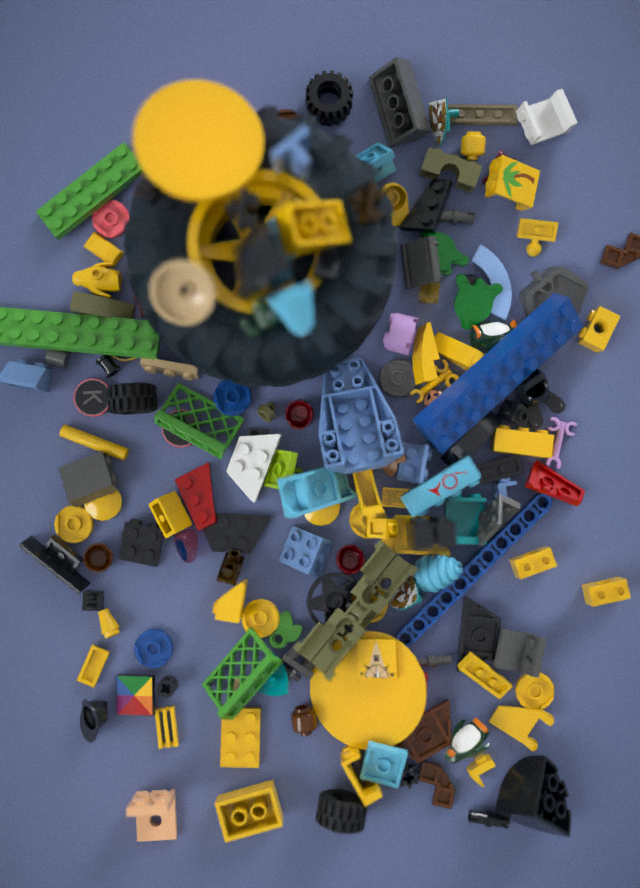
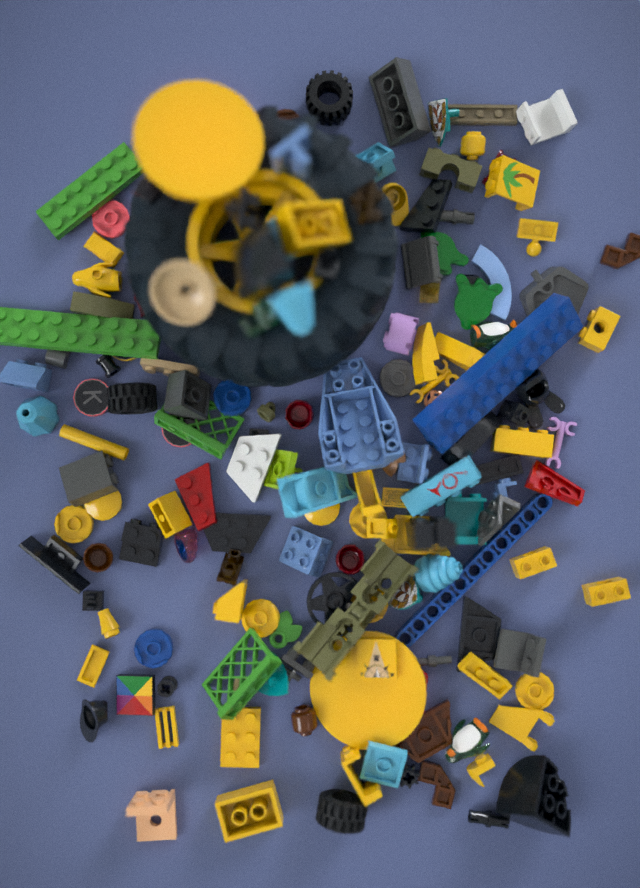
none -> medium azure cone [16,396,60,437]
none -> dark grey slope [163,370,212,420]

